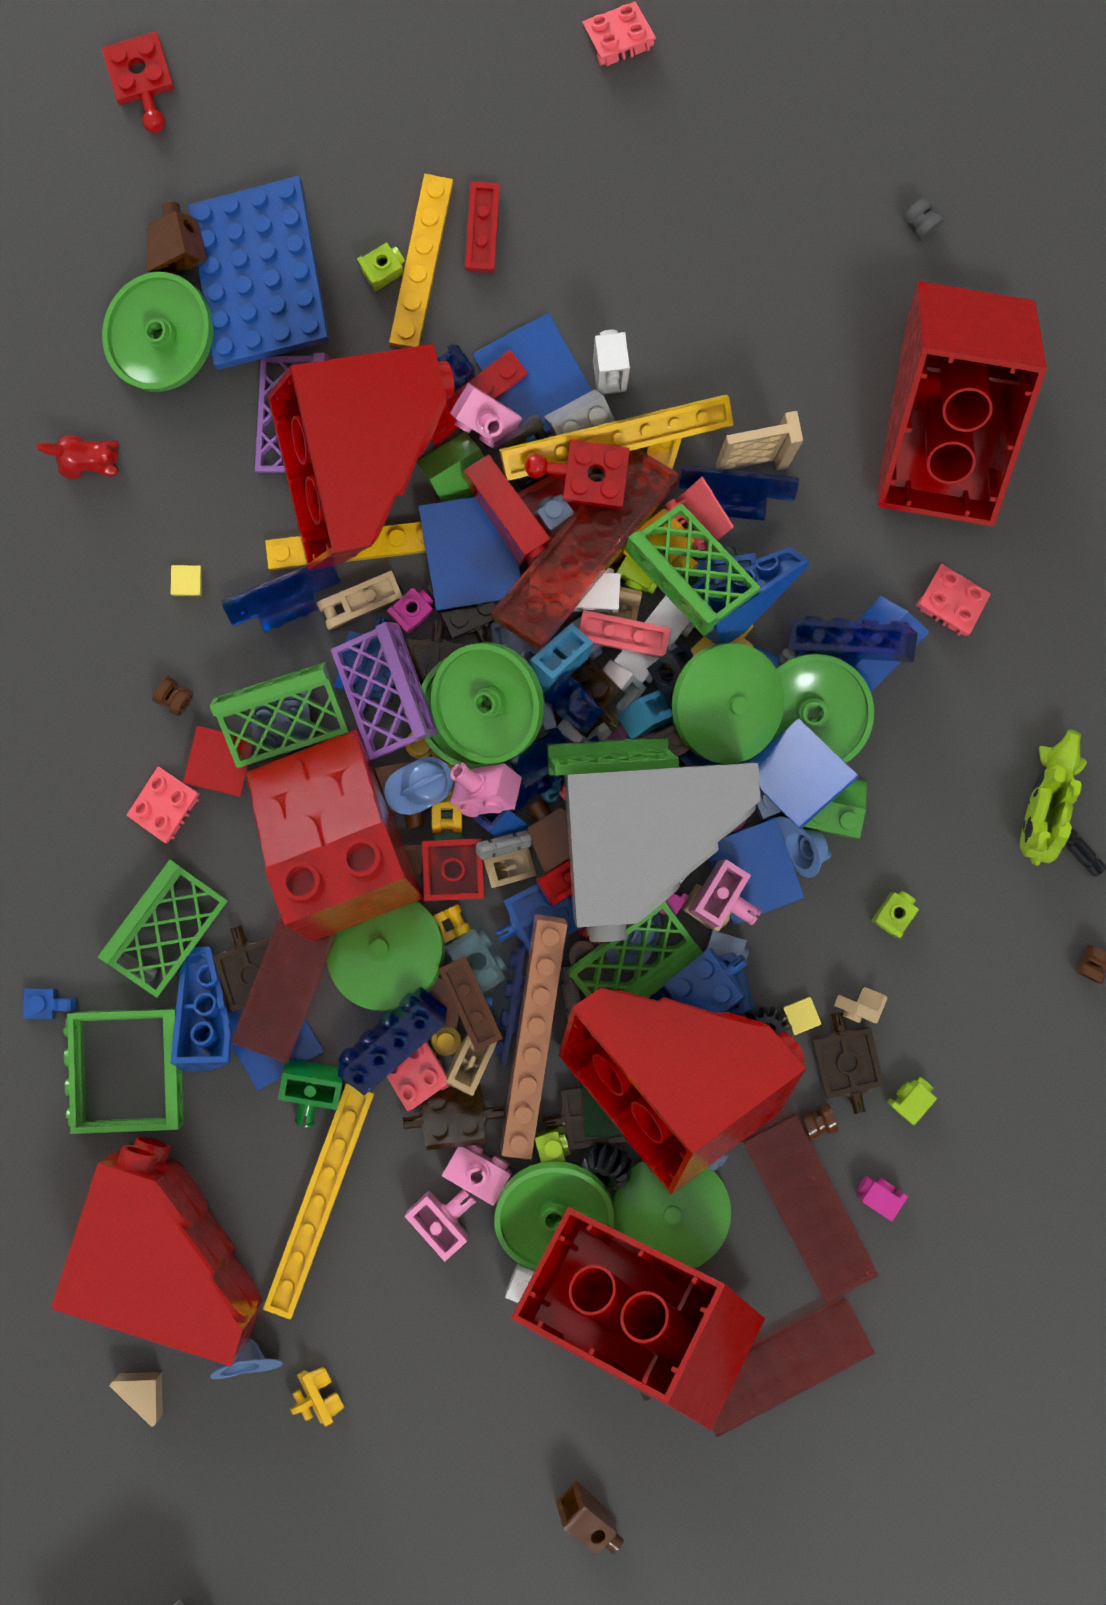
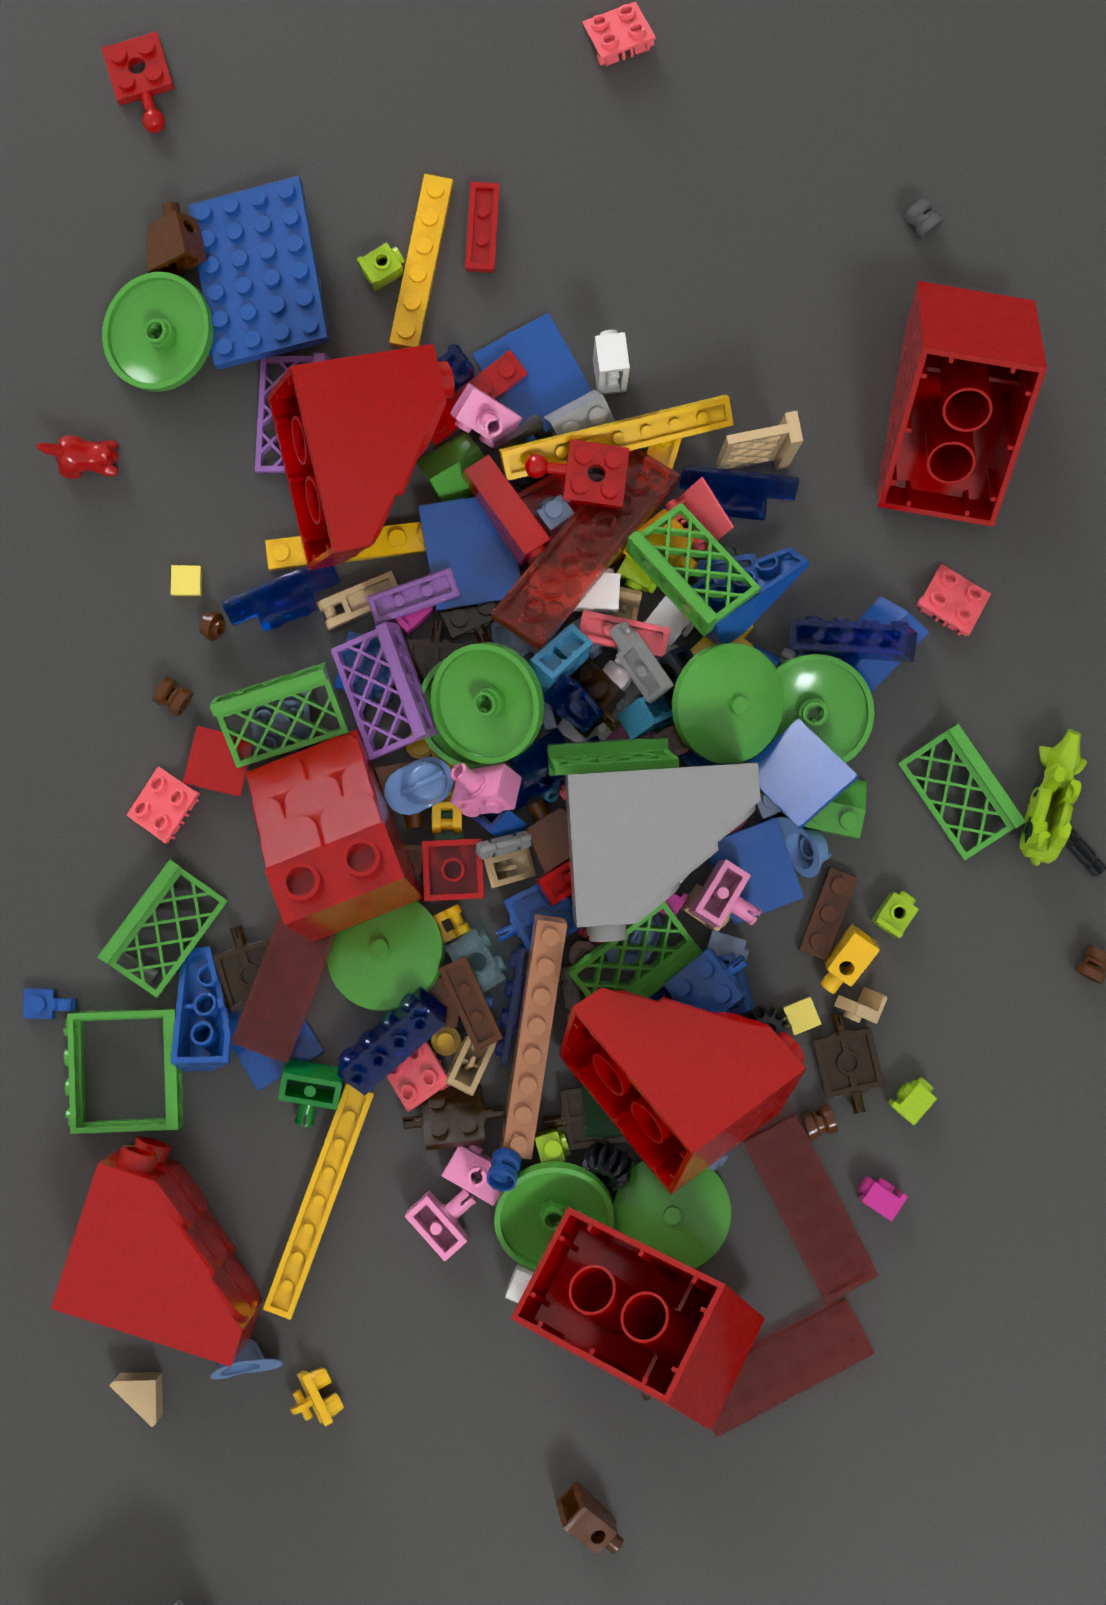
none -> reddish brown plate [199,612,226,641]
none -> medium lavender tile [366,567,461,625]
none -> blue wheel [487,1148,522,1192]
none -> light grey hinge [609,621,674,704]
none -> reddish brown plate [798,867,858,961]
none -> yellow torso [820,923,880,994]
none -> bright green fence [898,723,1026,860]

